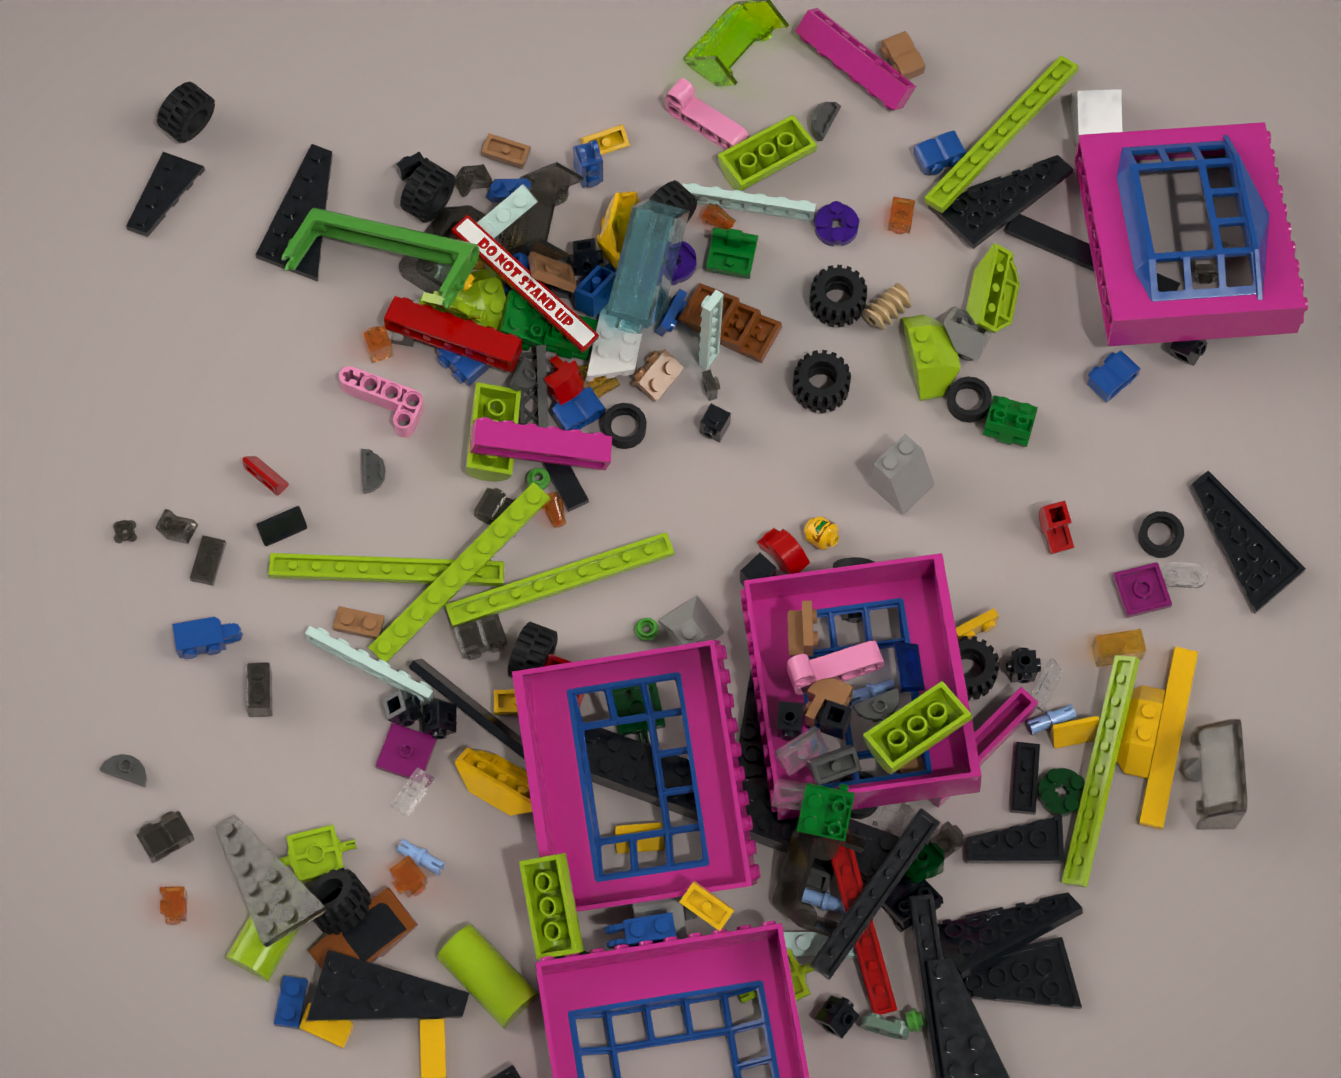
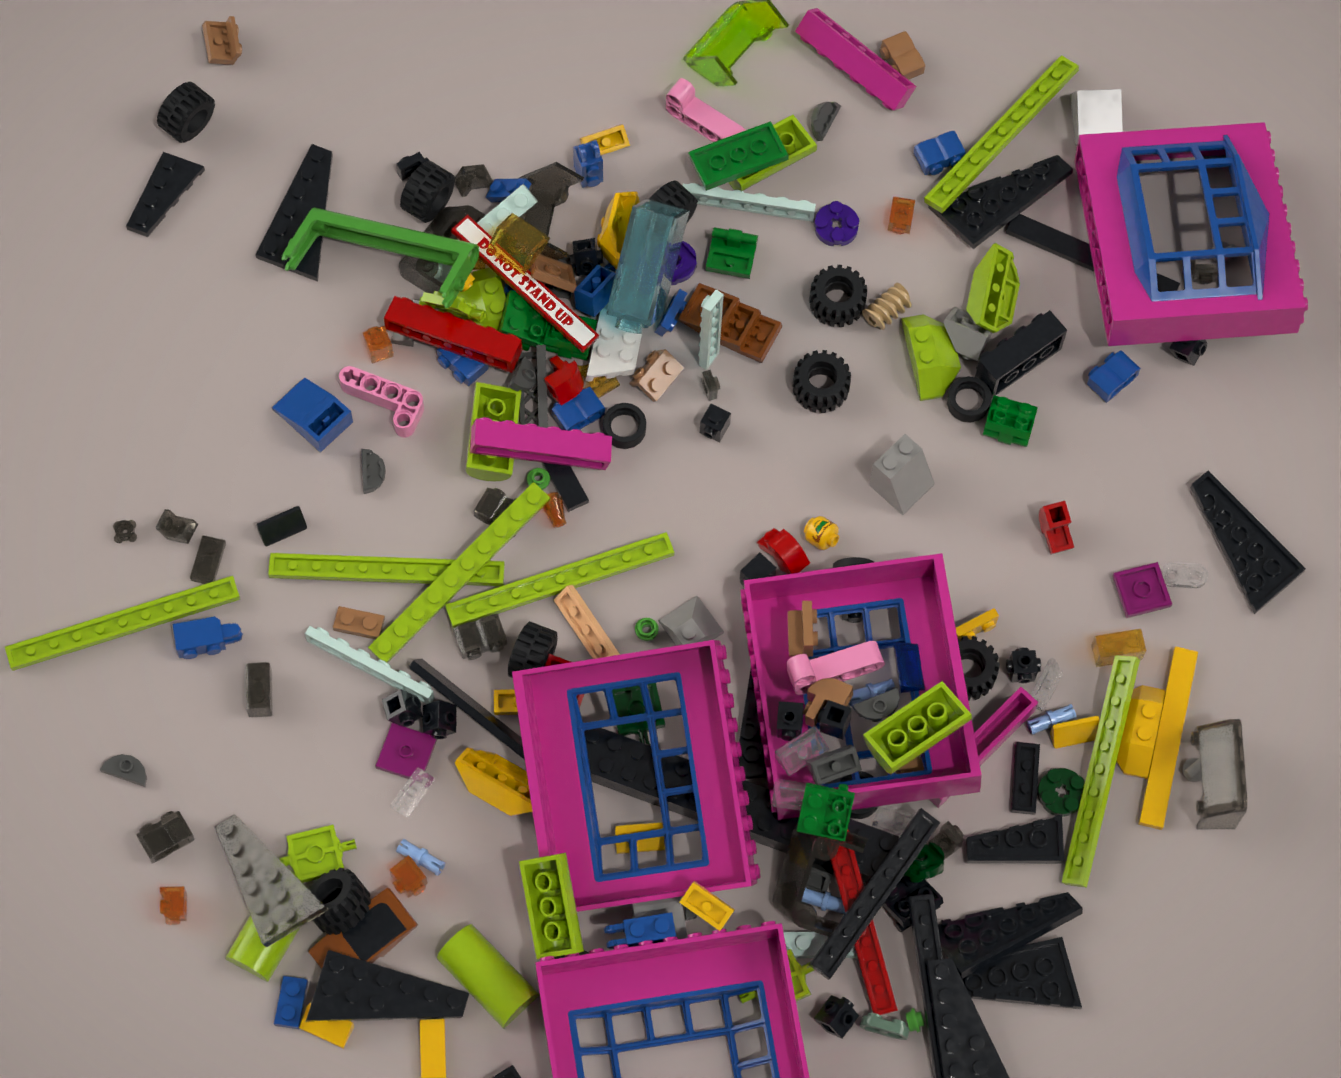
red slope [242,456,289,496] -> none
medium nougat plate [481,133,531,169] -> none
clear orange cone [702,203,736,230] -> none
black tyre [1138,511,1184,558] -> none
none -> lime plate [5,576,241,671]
none -> medium nougat bracket [202,16,242,65]
none -> blue slope [272,377,353,453]
none -> clear yellow slope [487,213,550,276]
none -> light nougat plate [554,585,620,659]
none -> green plate [688,121,789,191]
none -> black brick [975,310,1067,399]

